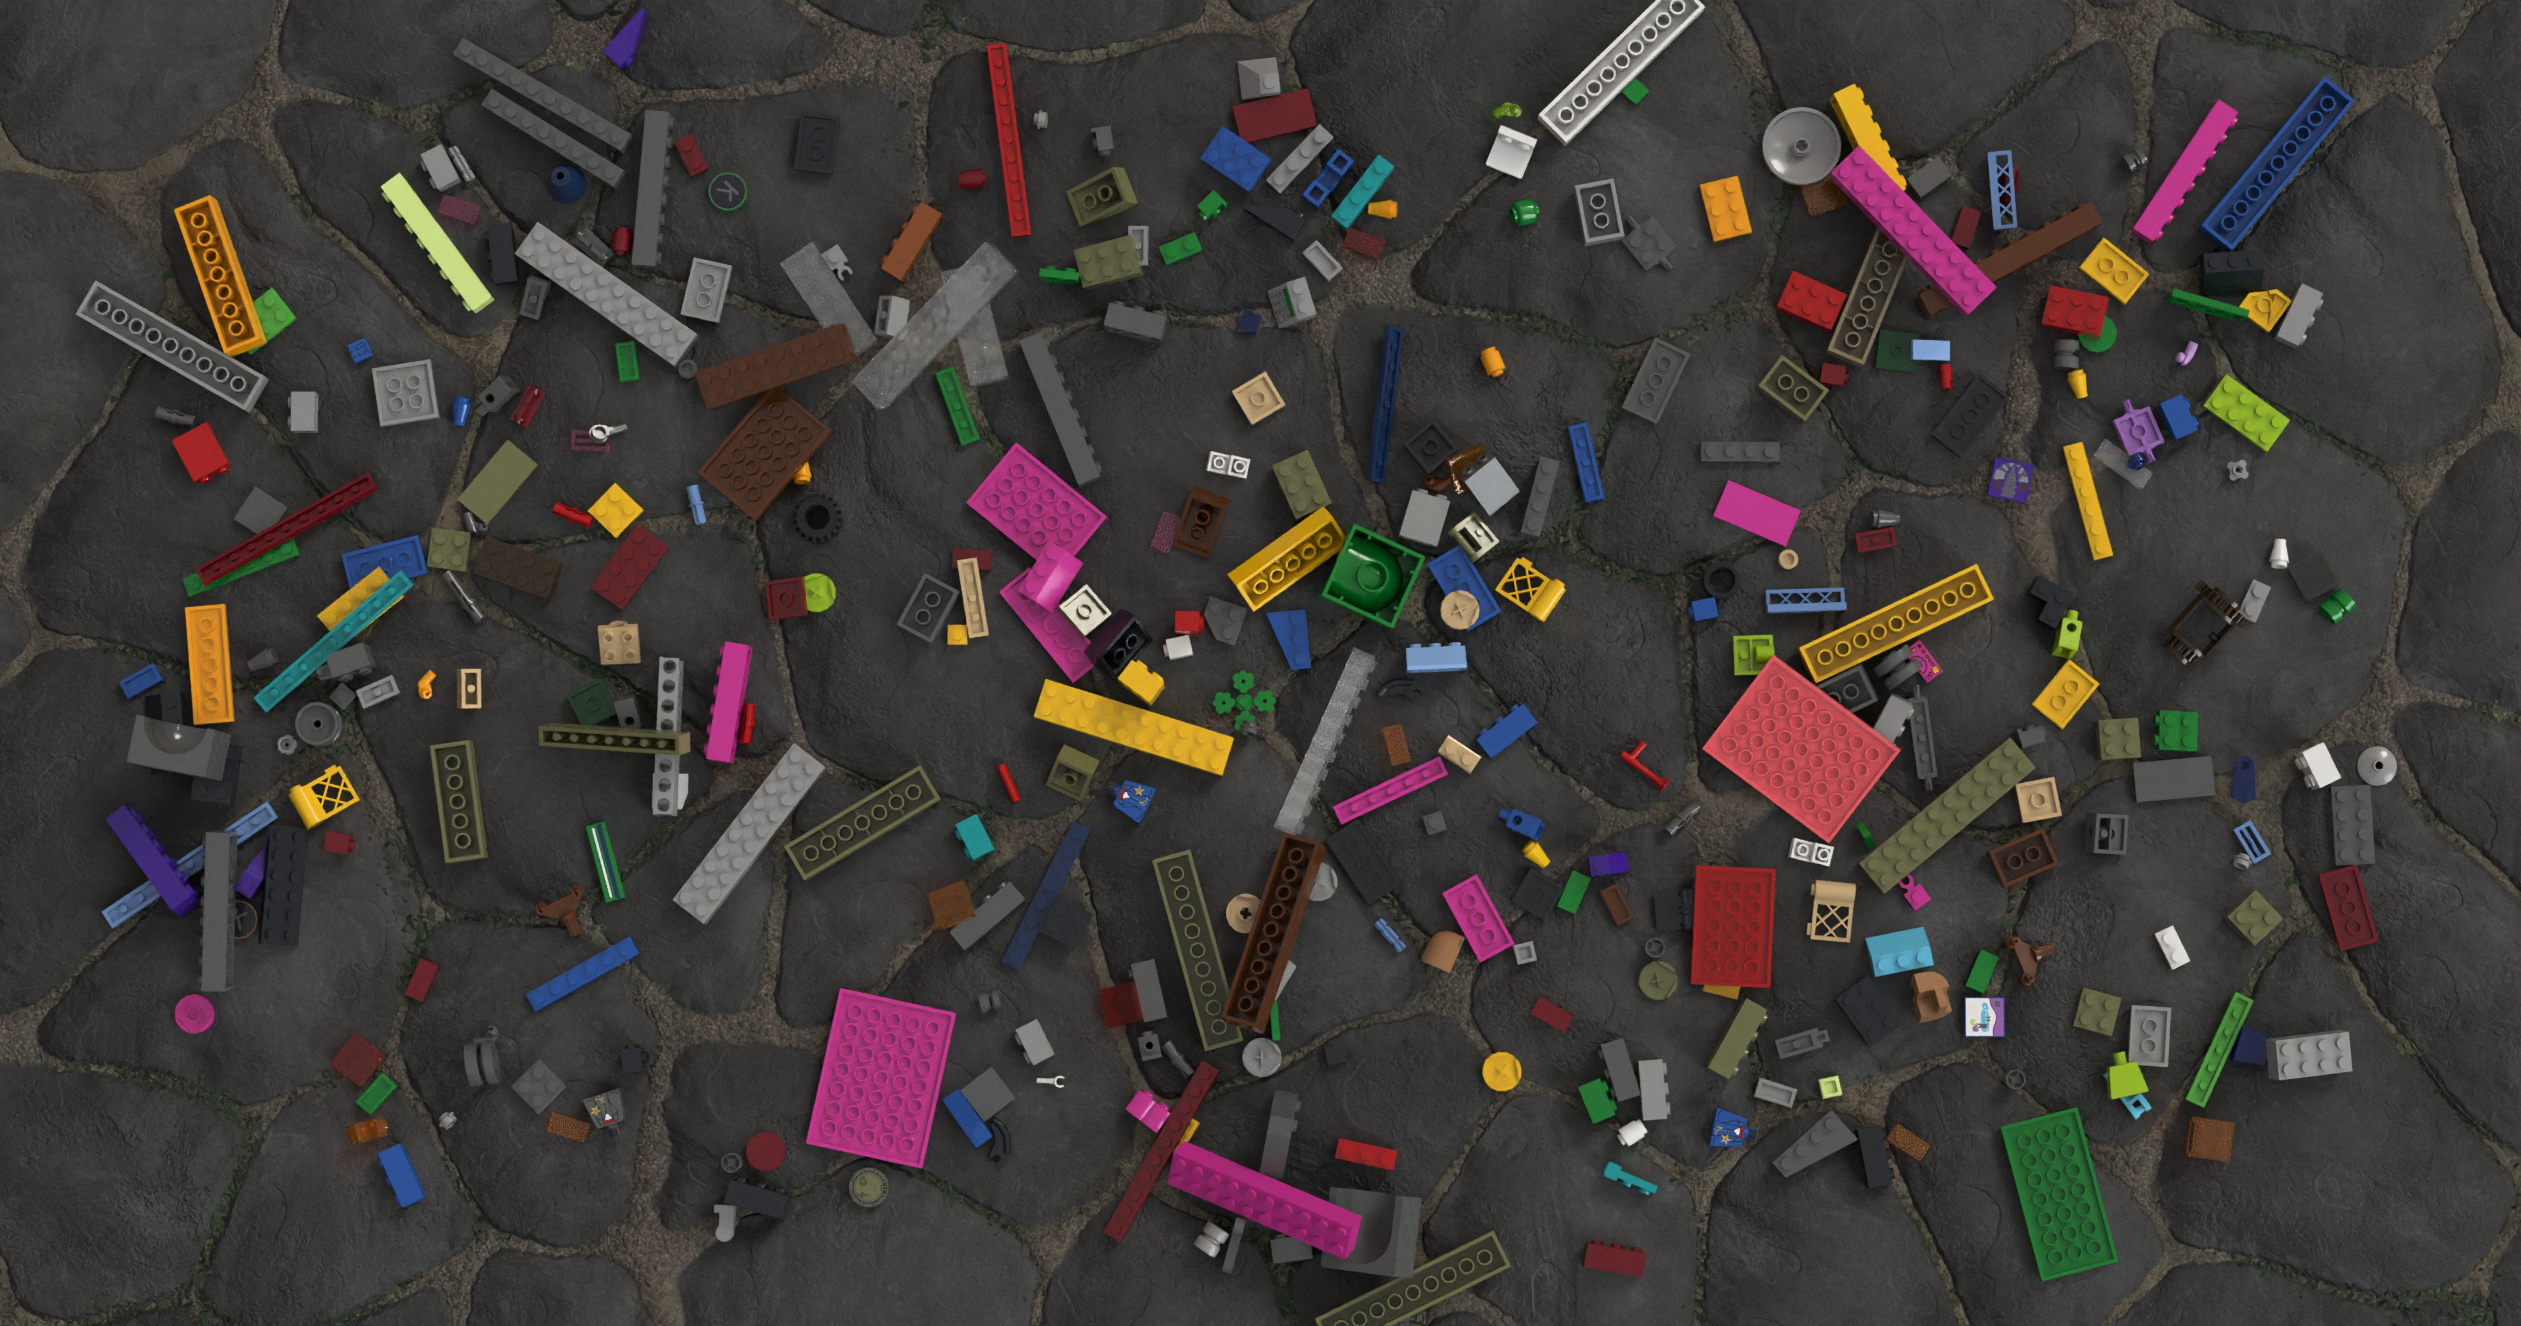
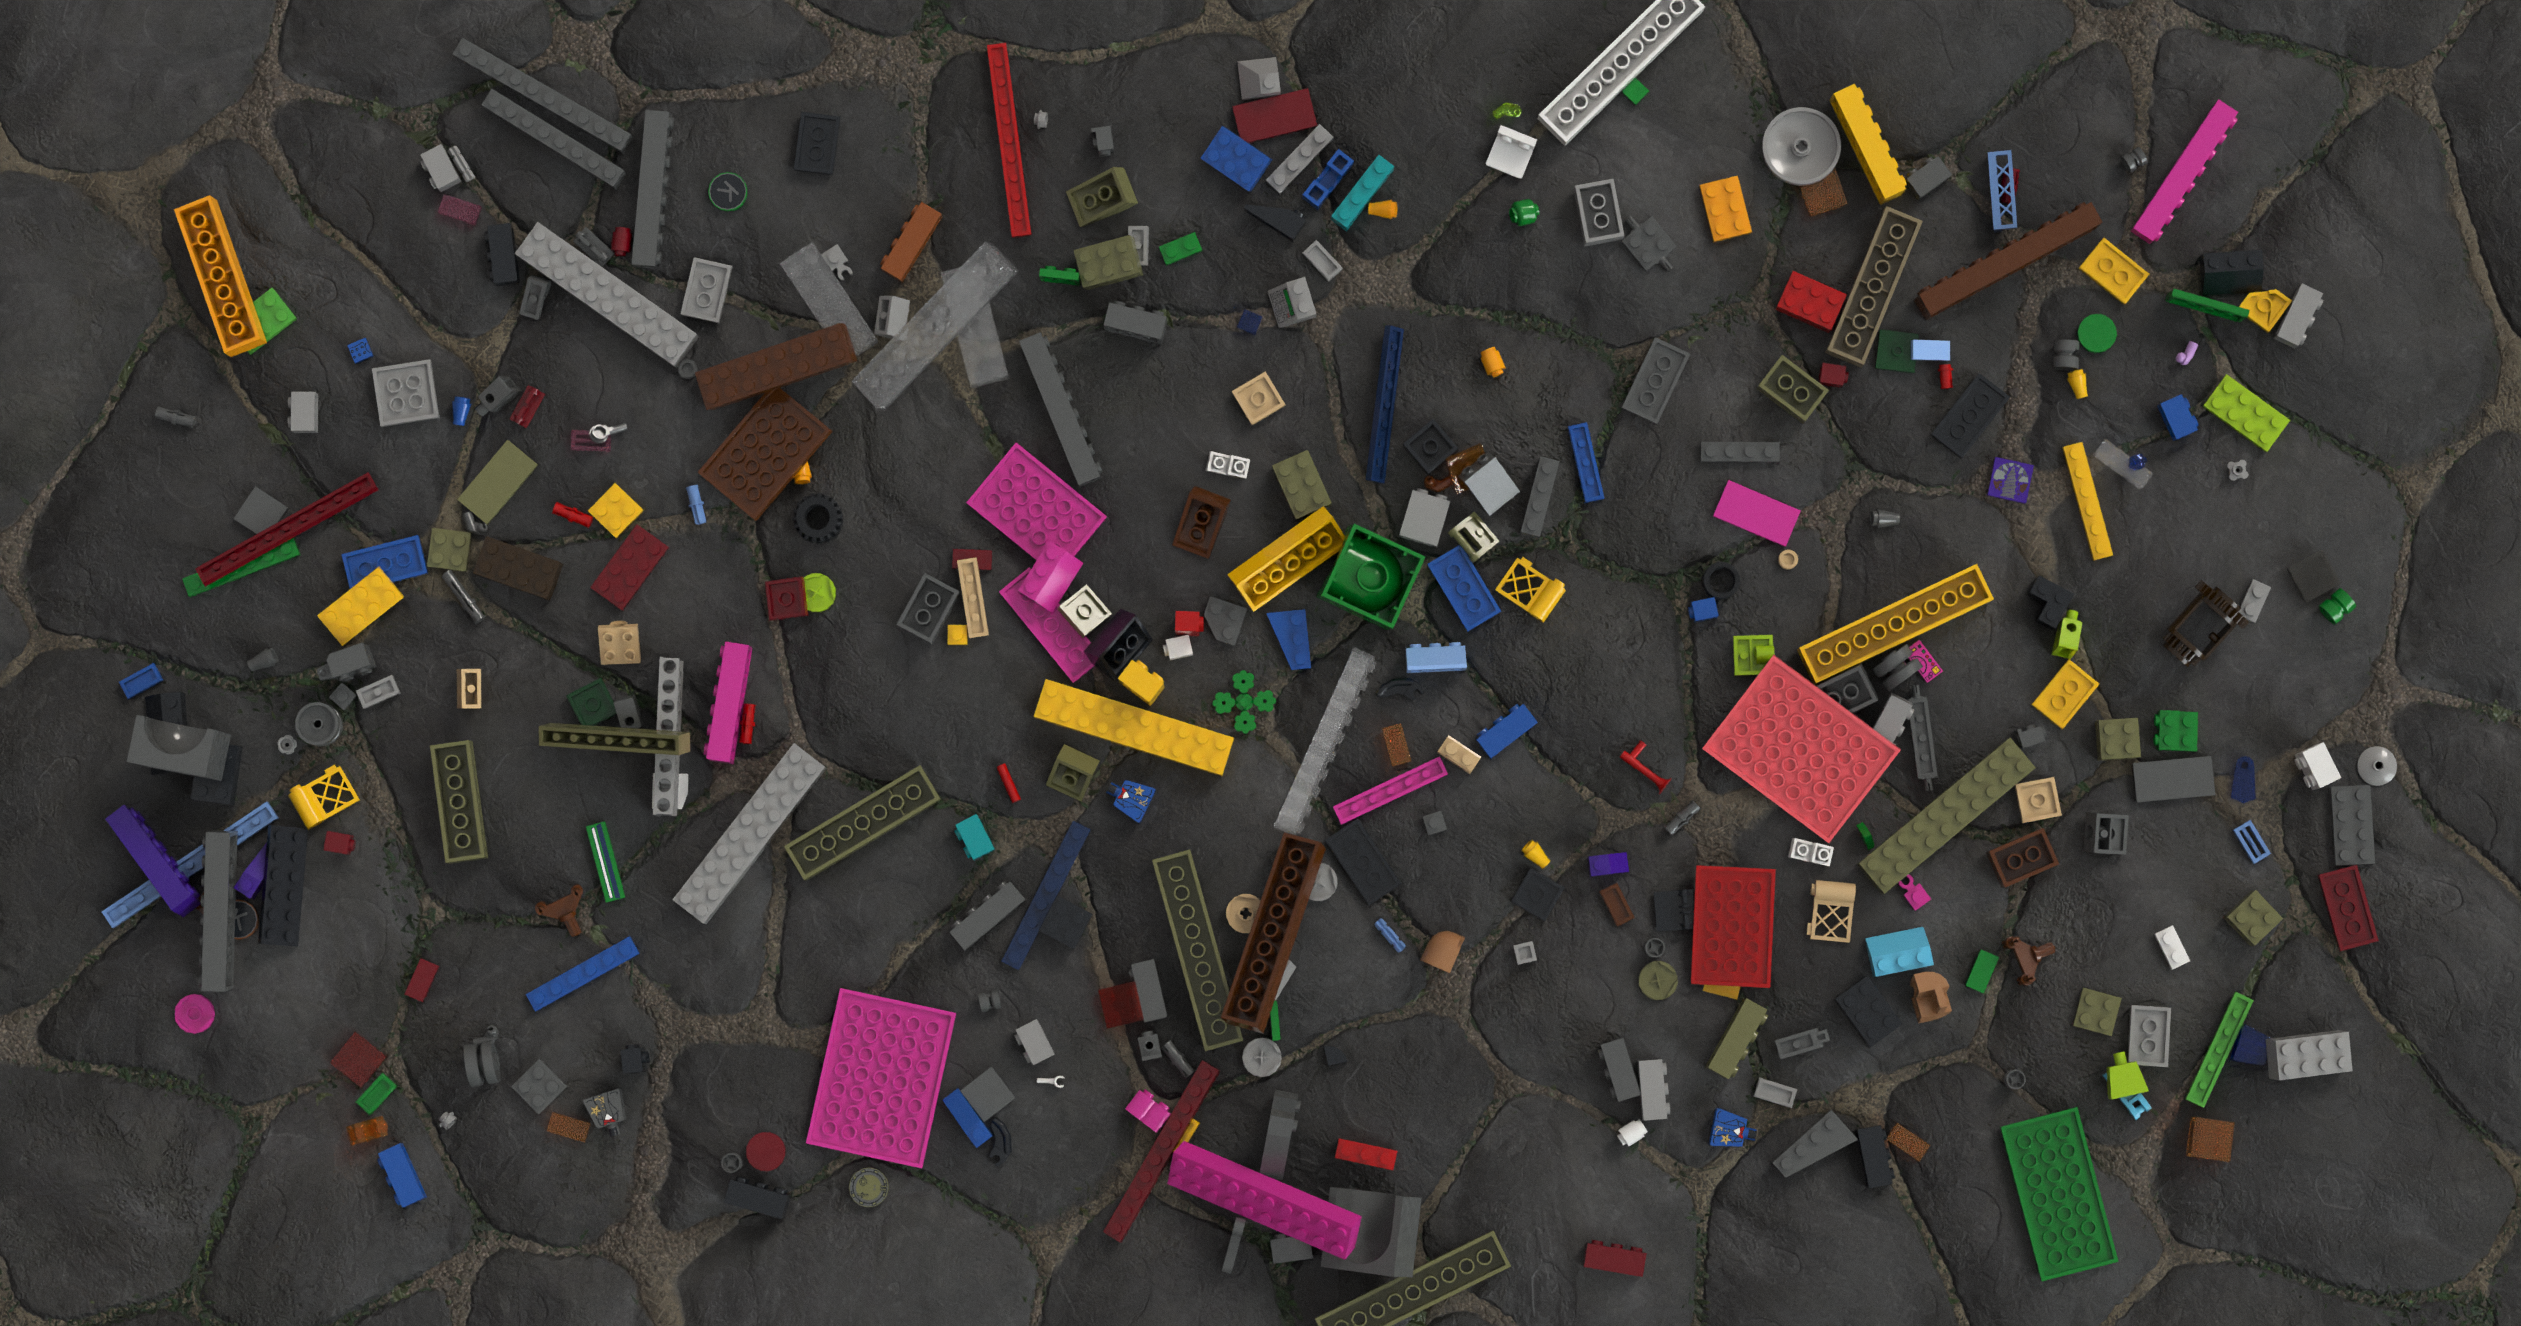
light grey brick [76,280,269,413] -> none
red panel [172,422,232,484] -> none
light orange plate [185,604,235,725] -> none
teal plate [254,570,414,713] -> none
yellowish green brick [381,173,495,313] -> none
light orange arm [418,670,437,699] -> none
dark blue cone [547,165,586,204] -> none
dark purple slope [603,8,647,70] -> none
green plate [615,341,640,383] -> none
dark red plate [674,133,709,178] -> none
light grey leg [714,1204,736,1242] -> none
clear orange plate [927,880,975,931] -> none
green tile [935,367,980,447] -> none
dark red brick [958,168,987,190] -> none
clear pink tile [1150,510,1181,554] -> none
light grey wheel [1193,1221,1230,1258] -> none
green brick [1197,190,1228,221] -> none
dark grey plate [1240,721,1259,737] -> none
clear red tile [1342,227,1386,260] -> none
tan tile [1440,590,1480,630] -> none
dark pink plate [1442,874,1515,962] -> none
yellow tile [1482,1052,1521,1091] -> none
blue torso [1498,808,1545,842] -> none
dark red tile [1530,996,1574,1033] -> none
green tile [1557,870,1591,914] -> none
green brick [1578,1078,1617,1124] -> none
teal plate [1602,1161,1658,1195] -> none
medium blue fence [1765,588,1847,614] -> none
yellowish green tile [1818,1075,1842,1099] -> none
dark pink brick [1829,145,1997,317] -> none
dark red plate [1854,527,1897,554] -> none
dark red tile [1951,206,1981,249] -> none
tile [1964,997,2005,1037] -> none
red brick [2042,285,2109,339] -> none
medium lavender plate [2112,400,2165,464] -> none
blue brick [2198,76,2355,252] -> none
light grey plate [2233,853,2252,870] -> none
white cone [2269,539,2289,569] -> none

